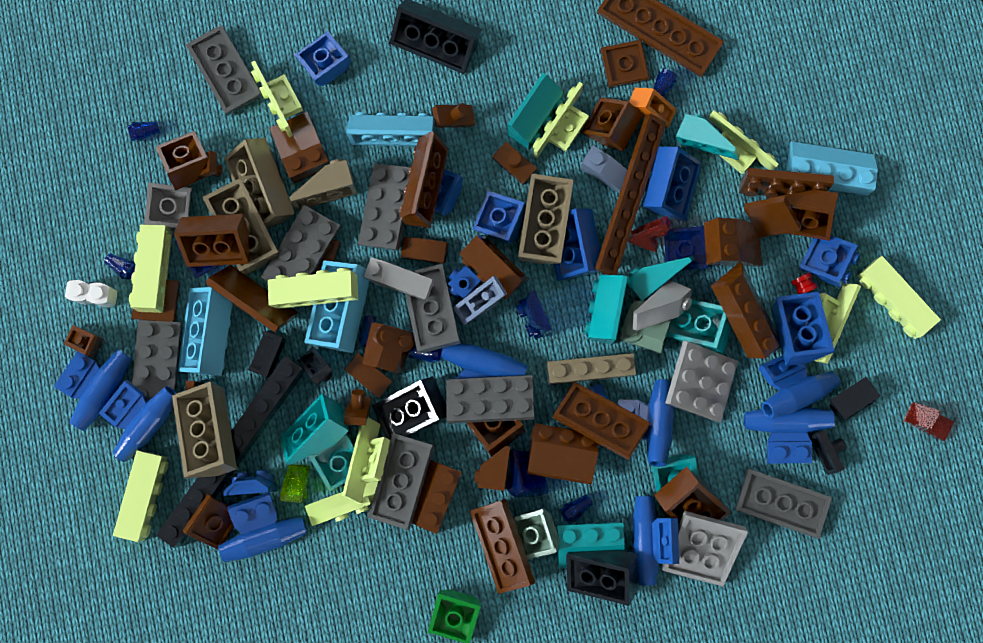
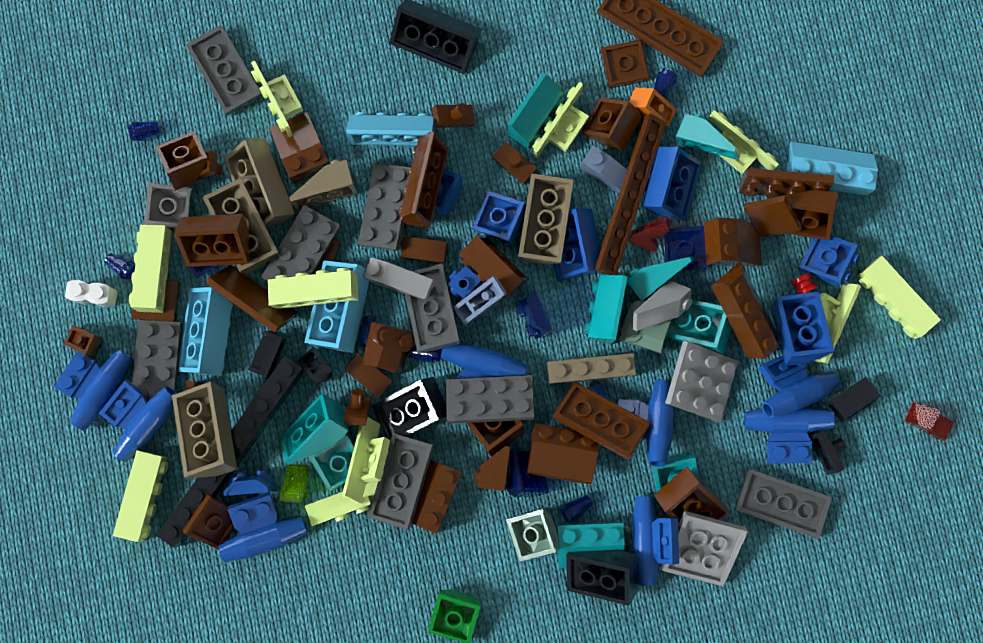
blue slope [294,31,351,86] -> none
reddish brown plate [470,499,535,594] -> none

